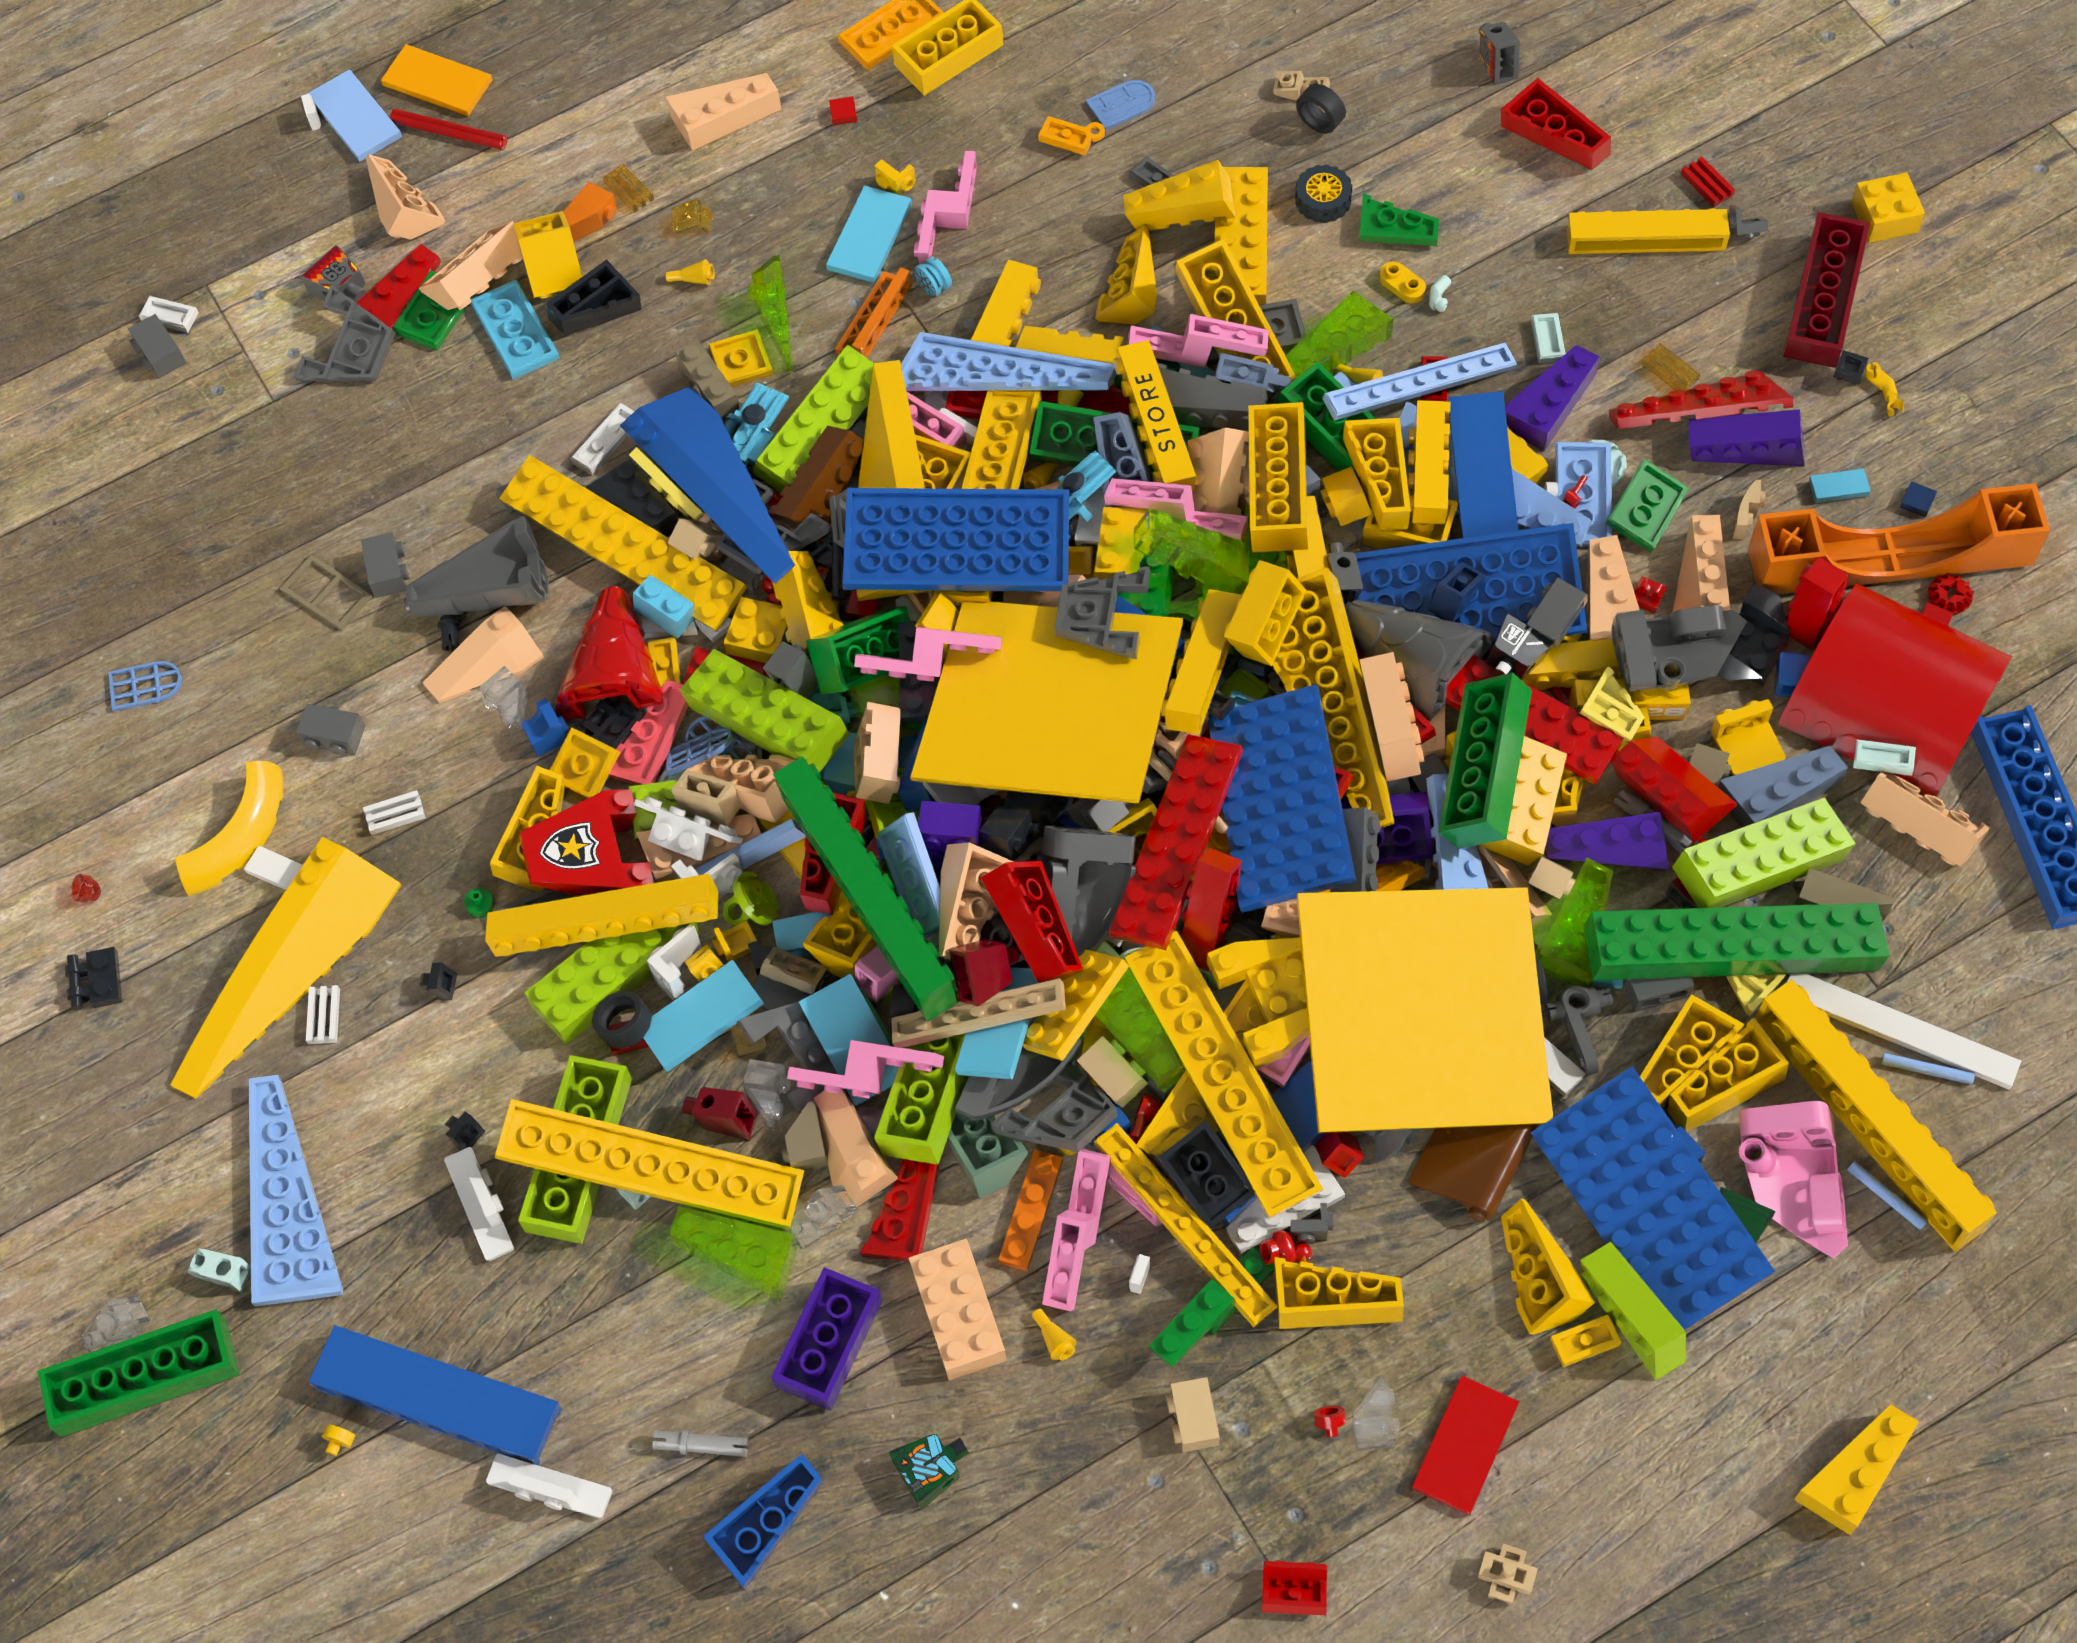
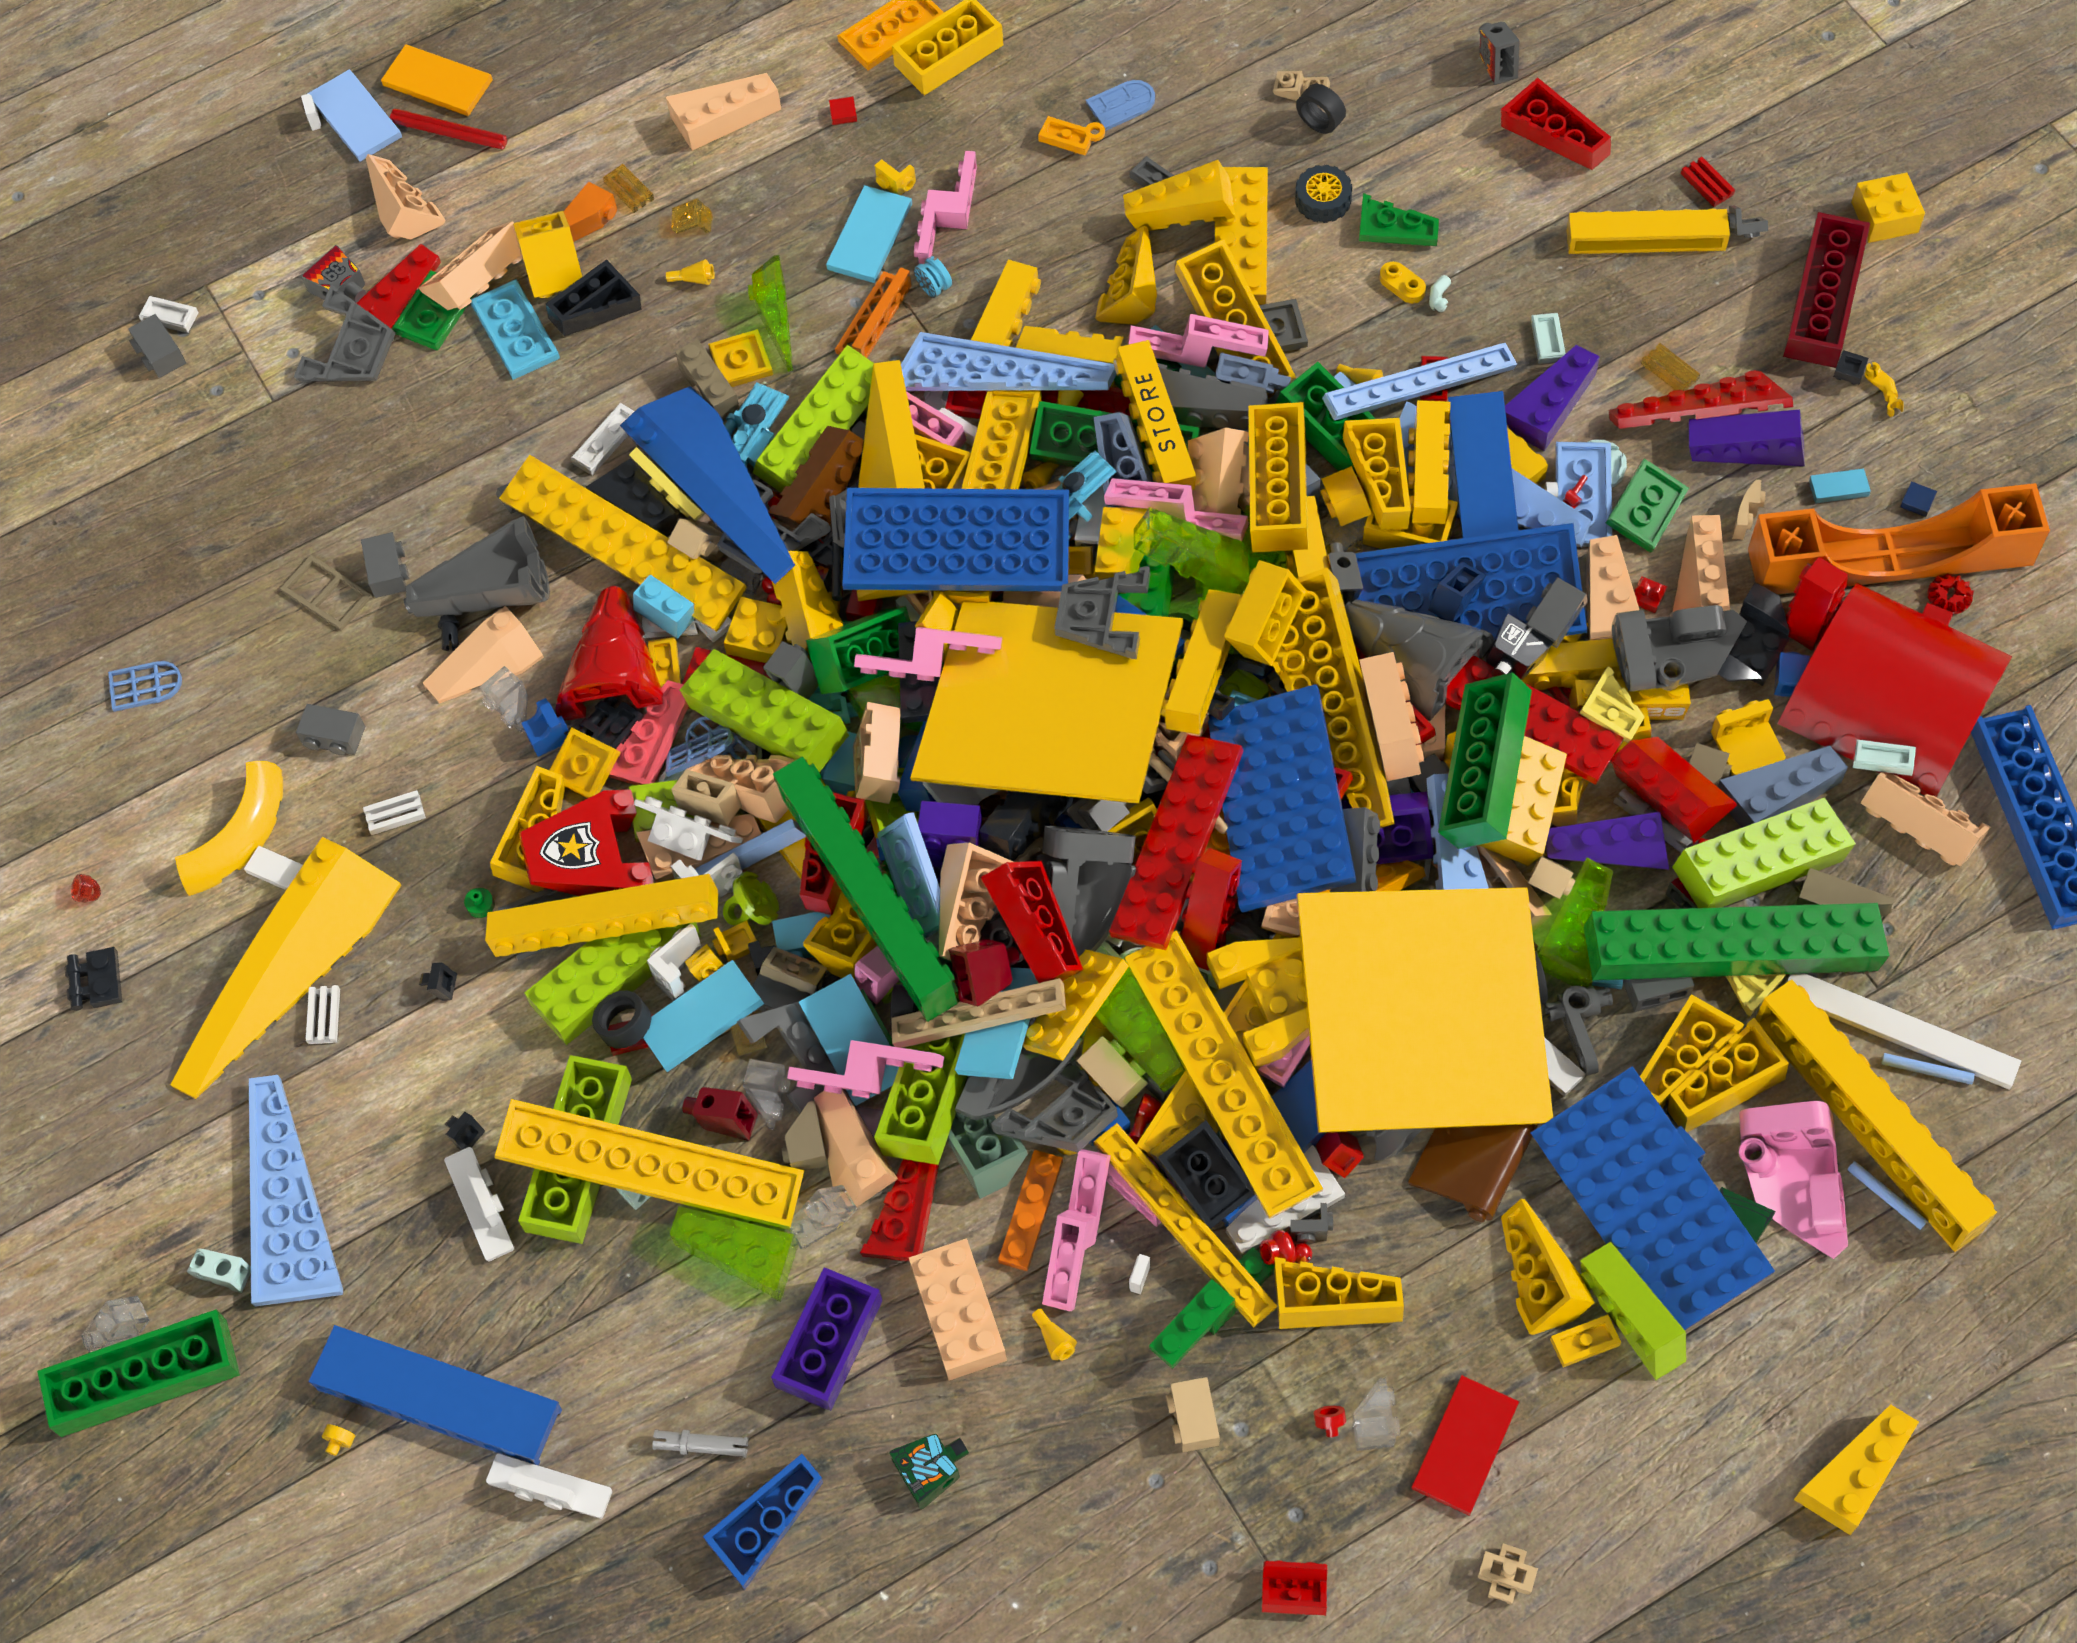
clear neon green wedge [1286,291,1394,379] -> none

